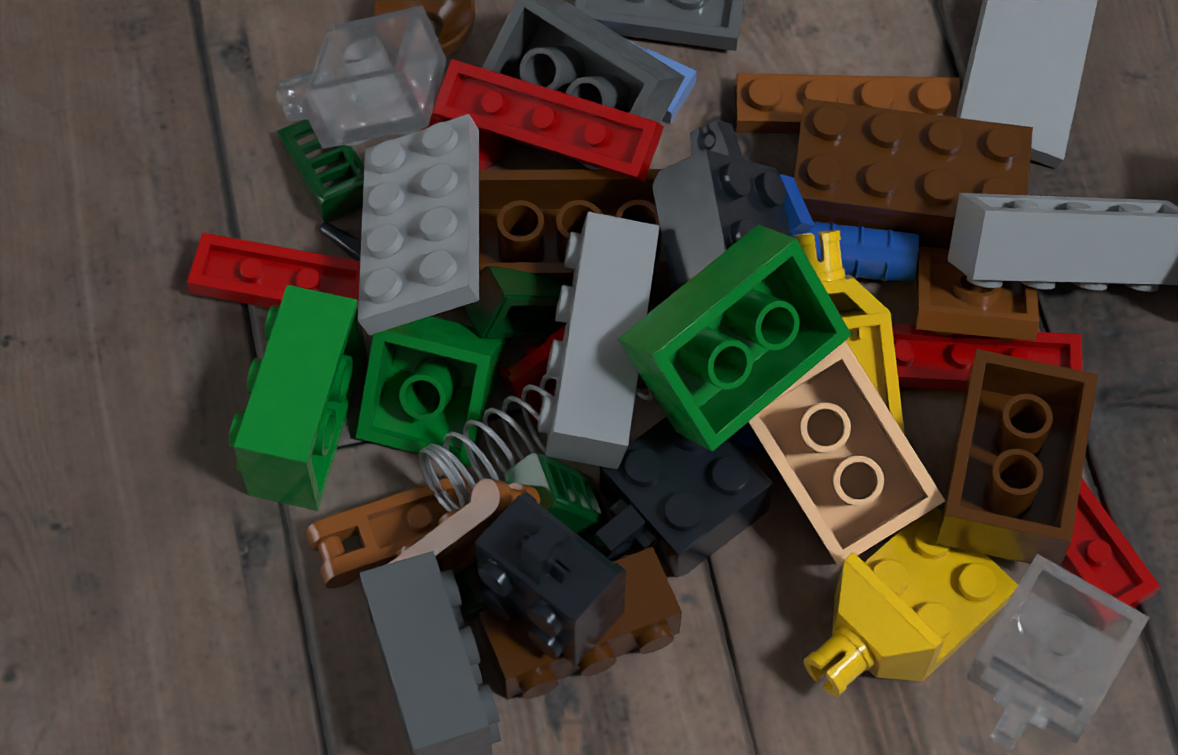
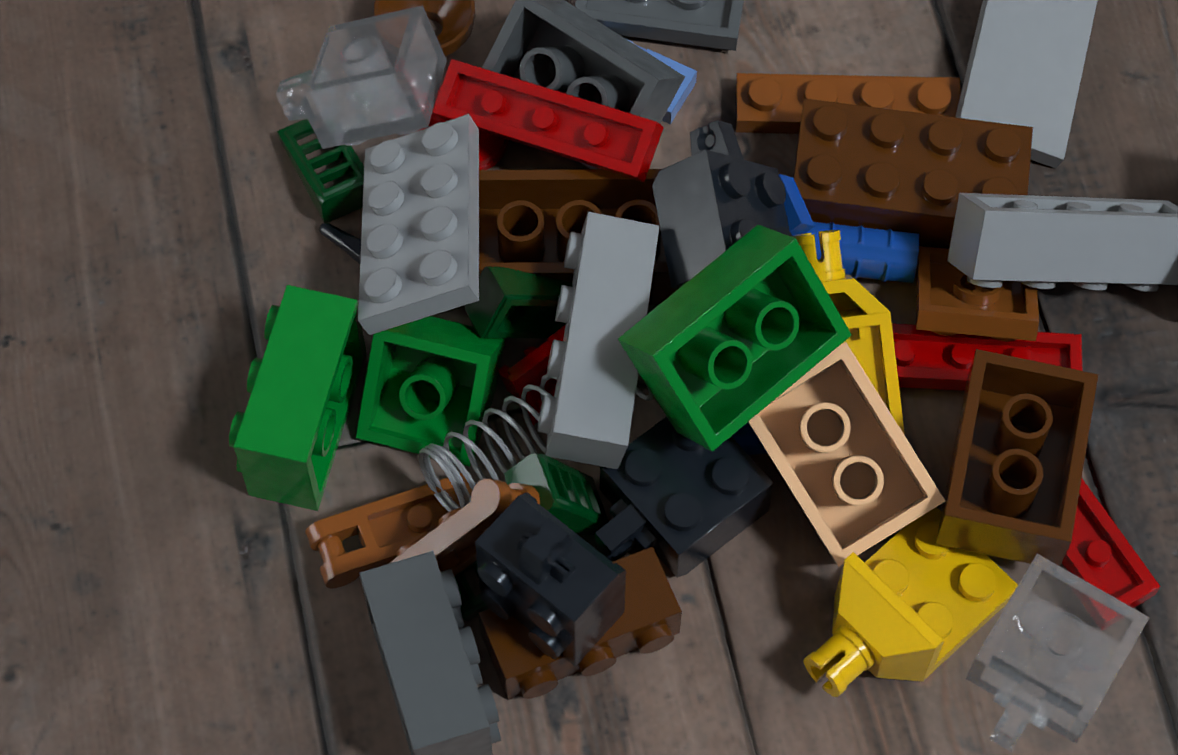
red plate [187,232,360,308] -> none

